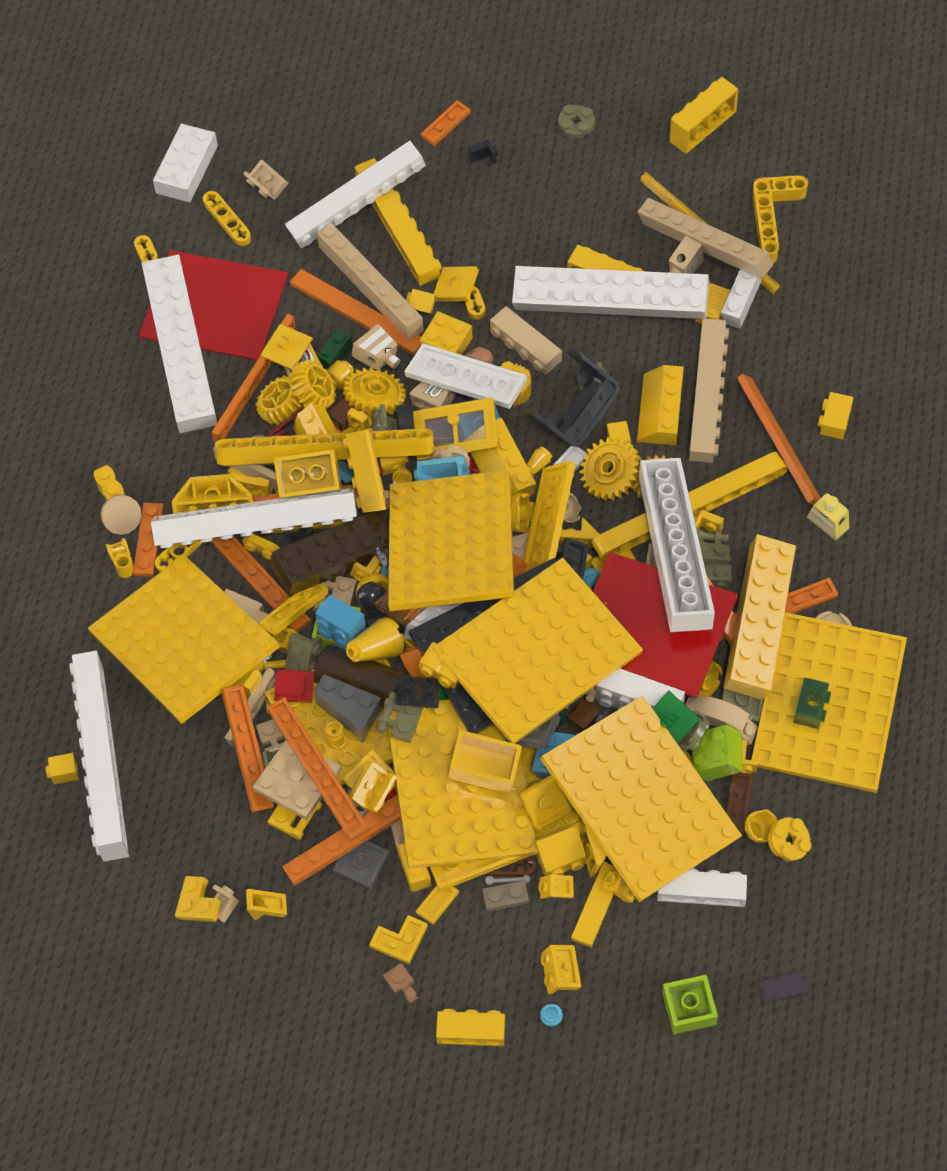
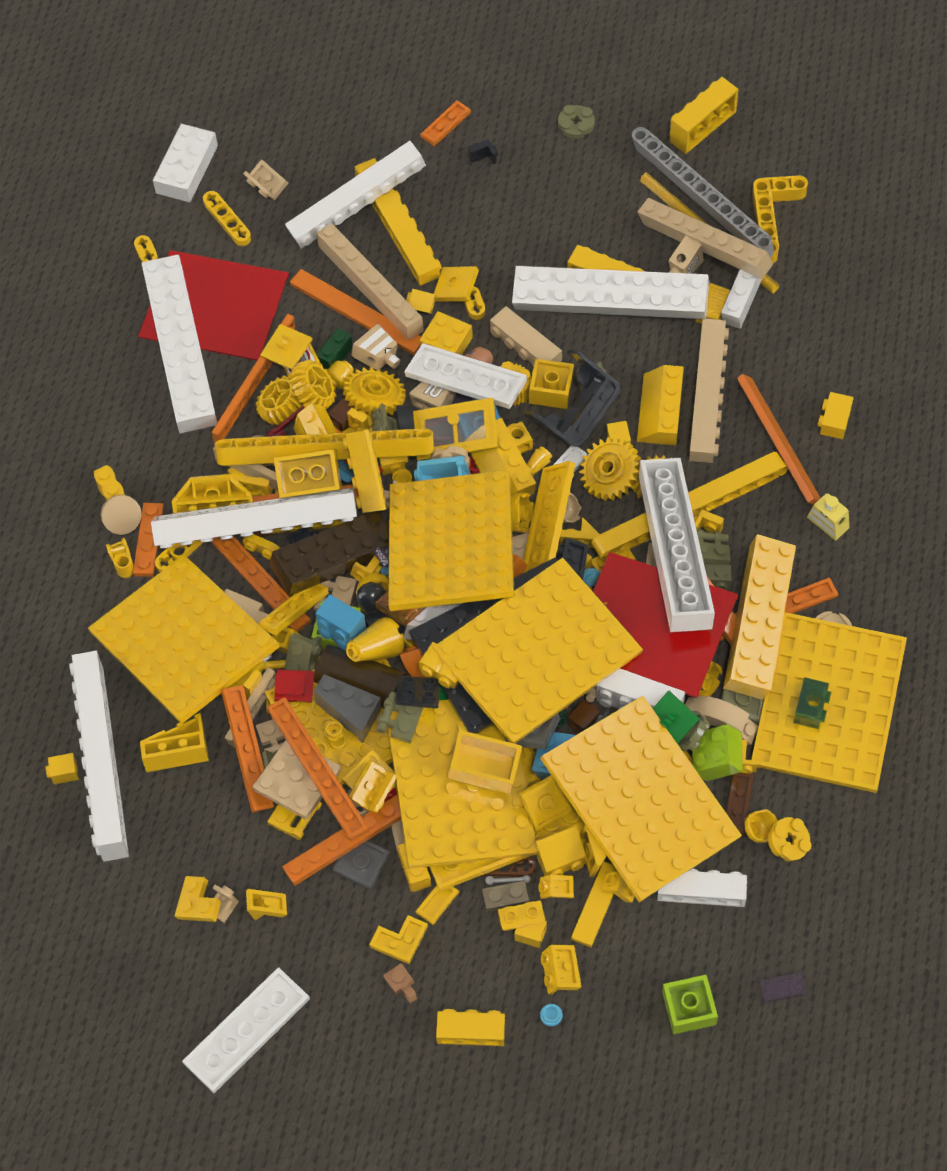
none -> yellow wedge [140,713,209,772]
none -> white plate [182,967,310,1093]
none -> yellow bracket [498,900,545,931]
none -> yellow brick [507,421,533,454]
none -> yellow panel [515,921,547,948]
none -> yellow slope [529,359,574,409]
none -> light grey beam [632,127,774,257]

